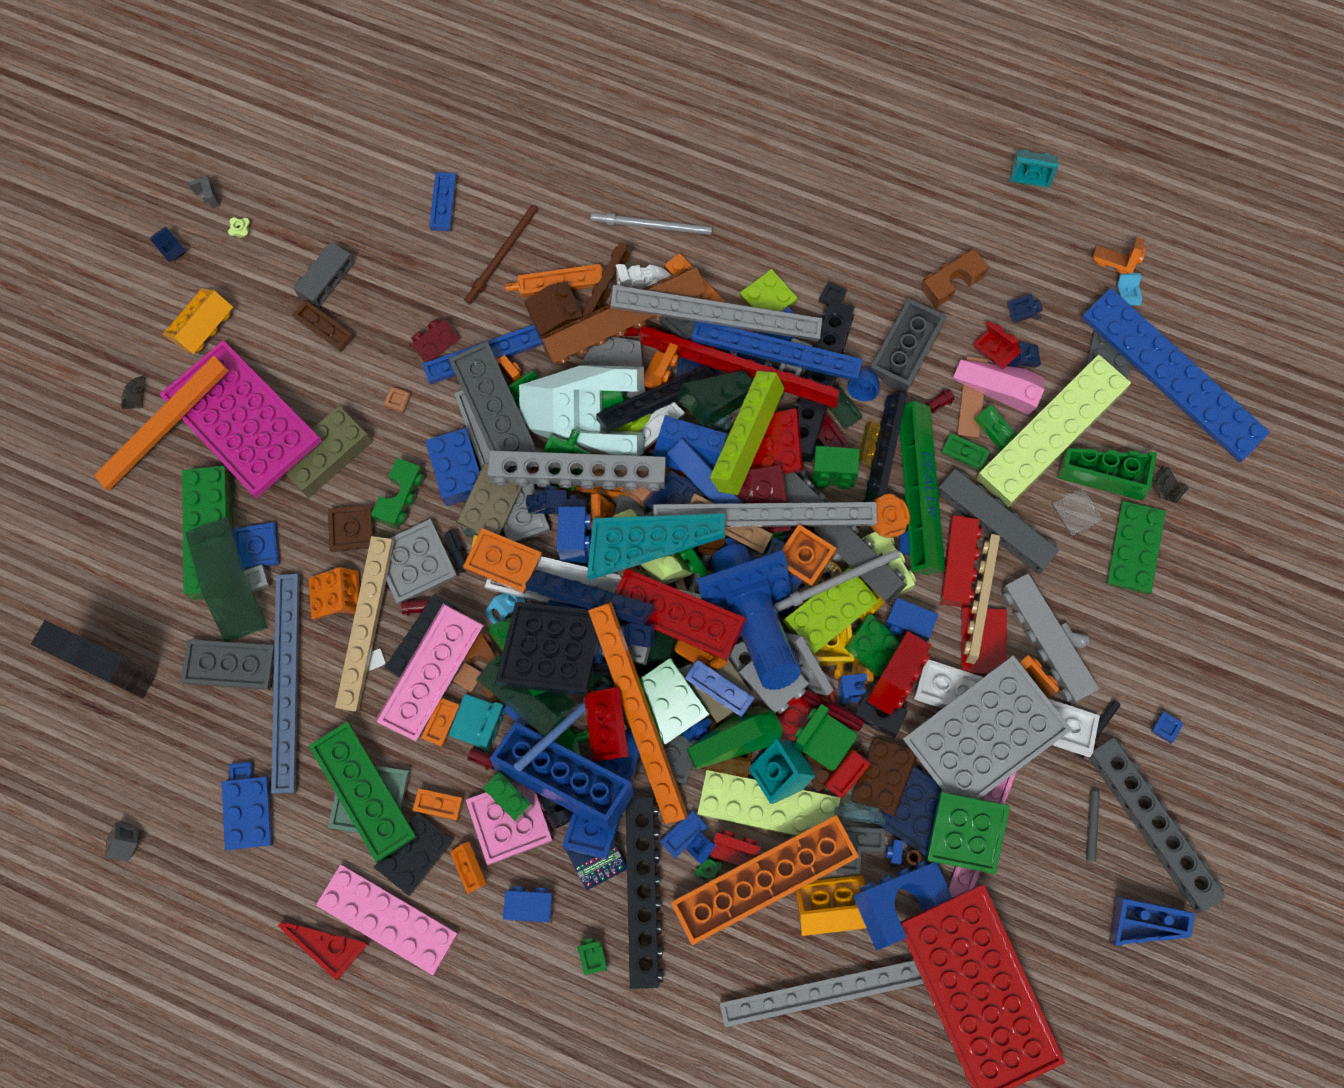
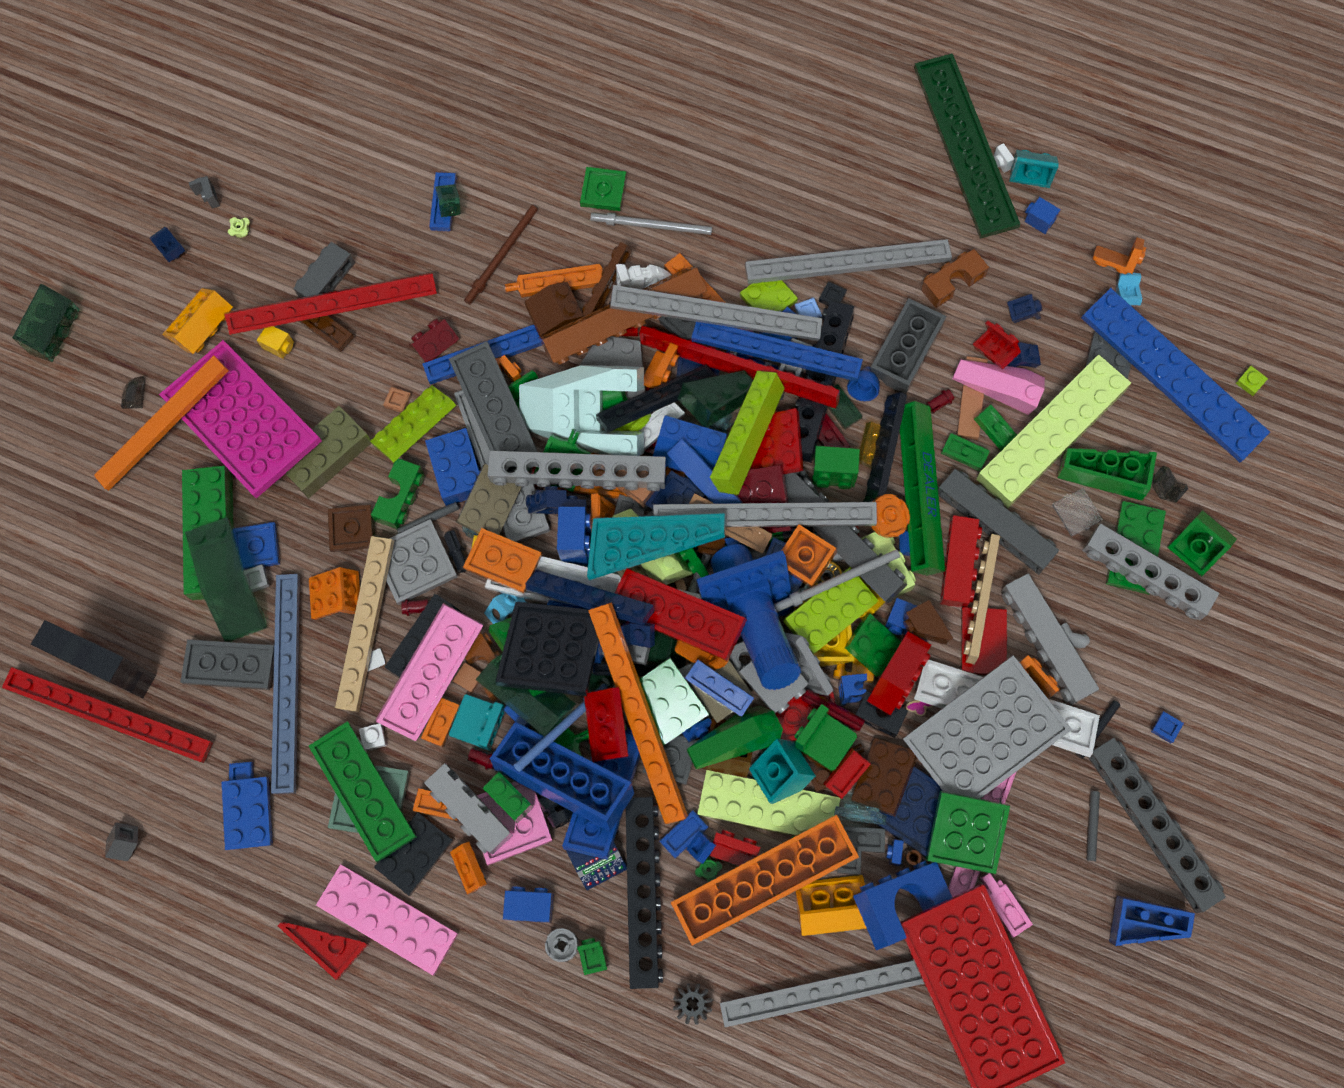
none -> red plate [1,667,213,763]
none -> clear green slope [12,284,80,362]
none -> red plate [224,272,437,335]
none -> yellow brick [257,326,294,359]
none -> white plate [359,724,387,751]
none -> lime plate [370,385,456,463]
none -> dark grey bar [397,502,459,533]
none -> light grey wedge [424,763,513,855]
none -> clear green bracket [435,184,461,217]
none -> light grey wheel [545,928,579,962]
none -> green plate [580,167,627,211]
none -> dark grey gear [673,983,712,1025]
none -> light grey plate [745,239,952,284]
none -> light blue tile [794,298,822,318]
none -> reddish brown slope [903,600,953,645]
none -> dark pink sticker [905,700,933,716]
none -> dark green plate [914,53,1020,239]
none -> bright pink hinge [980,873,1033,938]
none -> white plate [994,143,1015,173]
none -> blue brick [1025,197,1061,234]
none -> light grey brick [1082,523,1219,621]
none -> green slope [1167,510,1237,577]
none -> lime plate [1235,366,1268,396]

